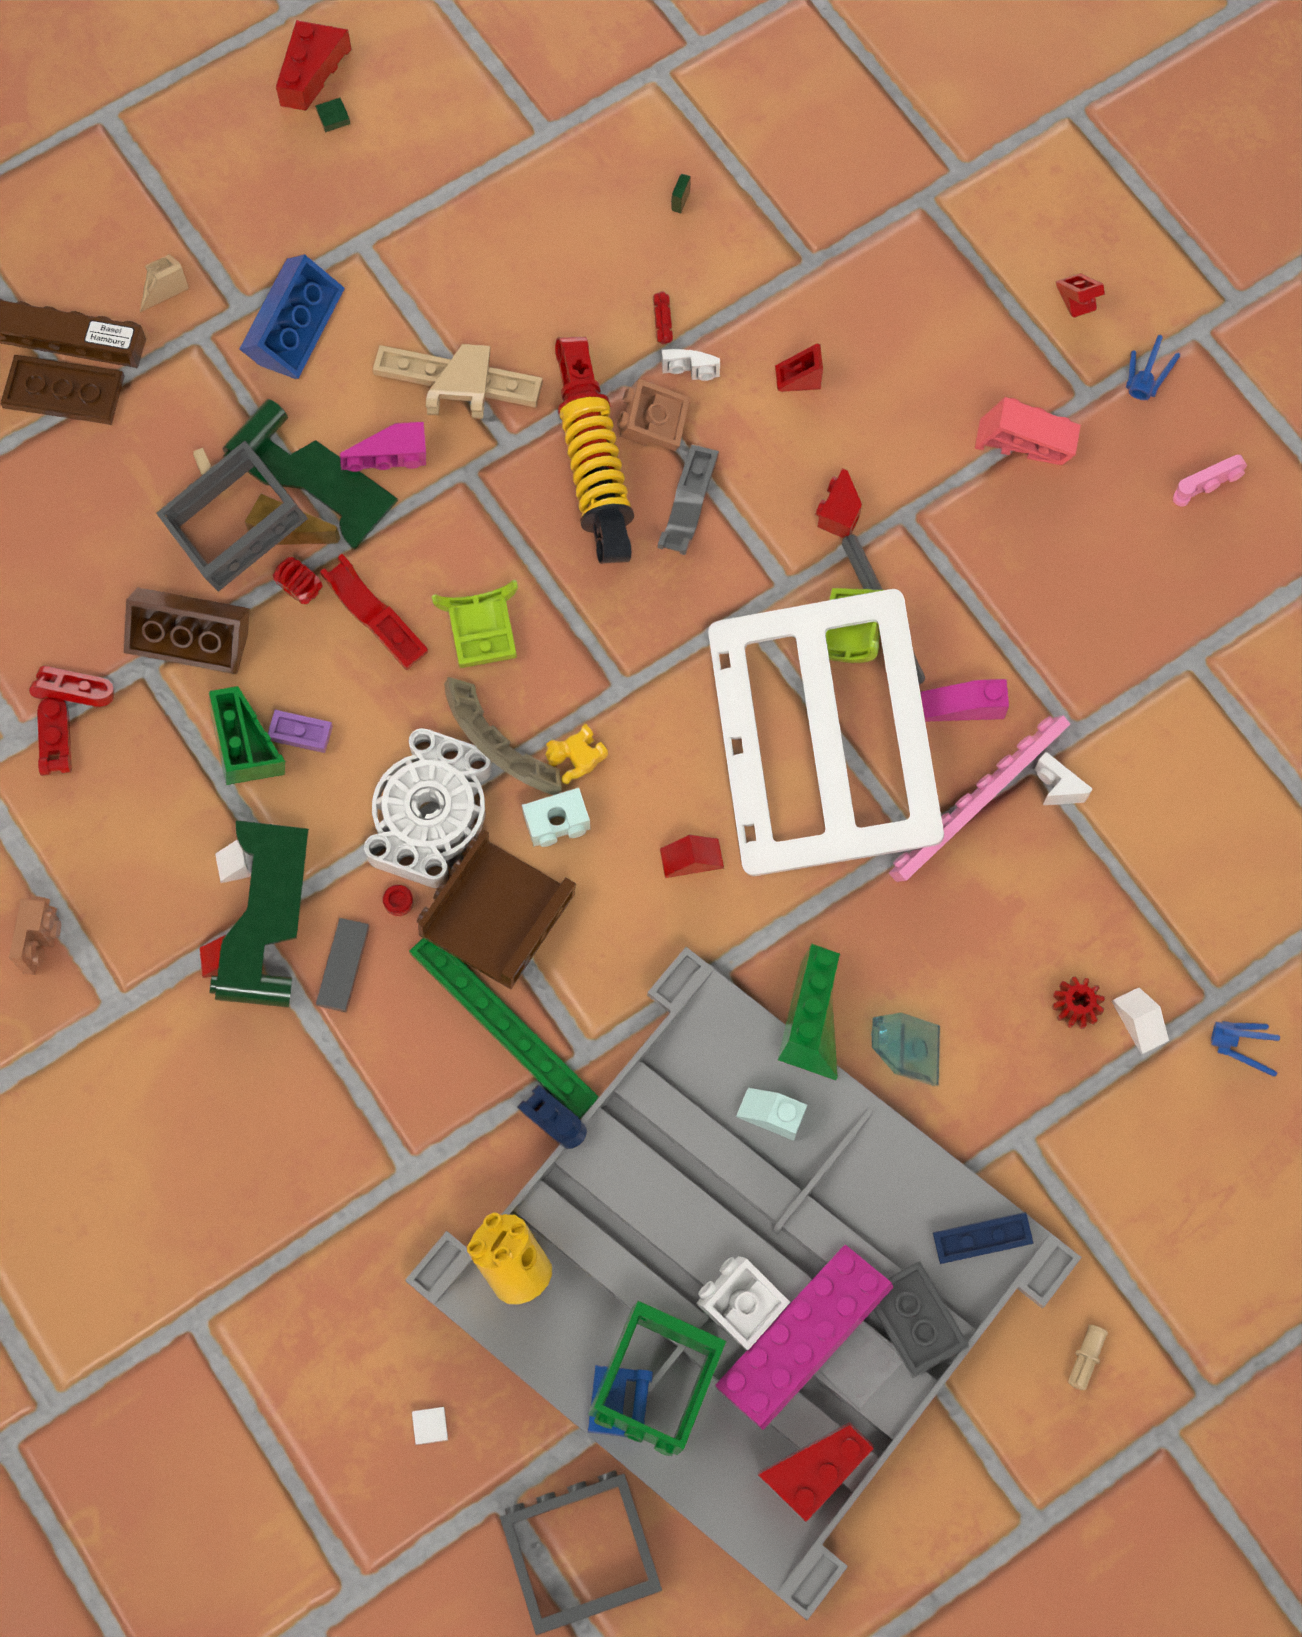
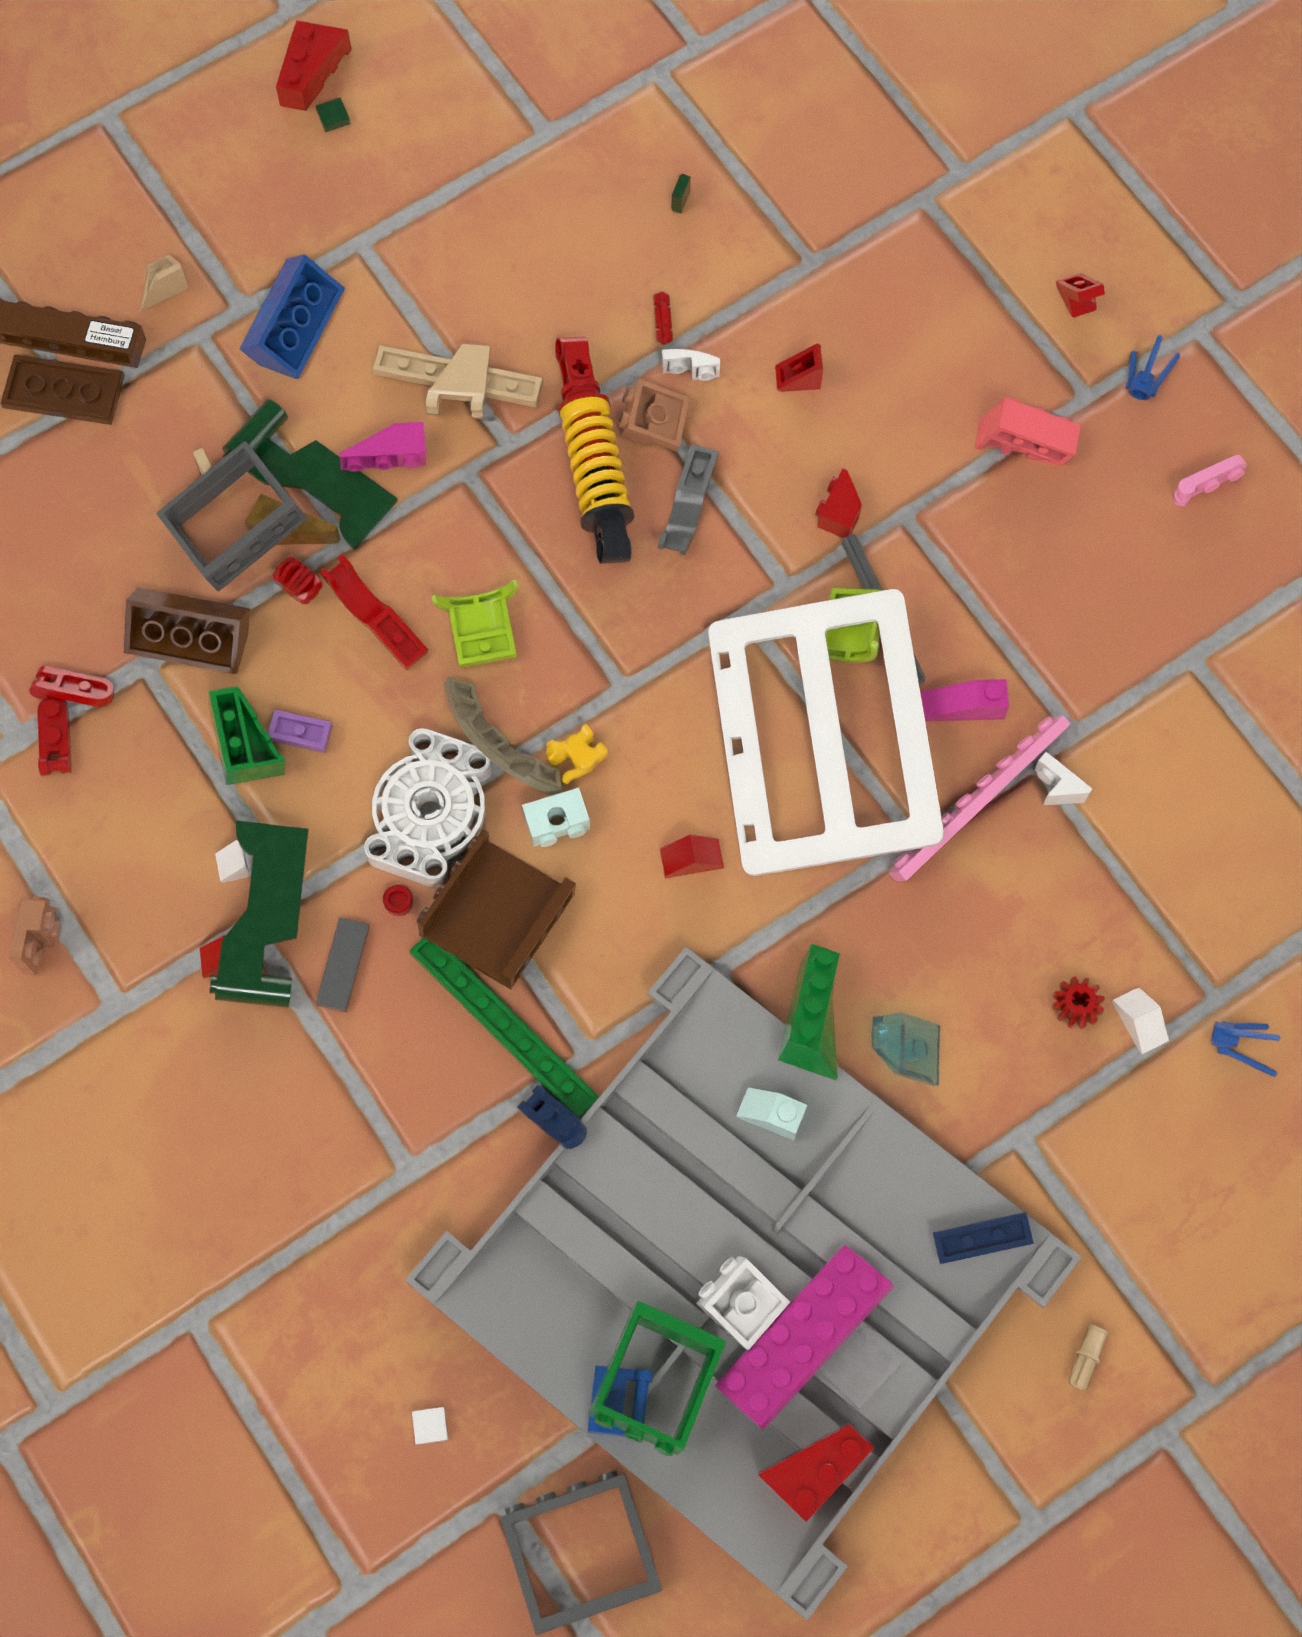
yellow cylinder [467,1213,552,1305] -> none
dark grey tile [873,1261,969,1379] -> none

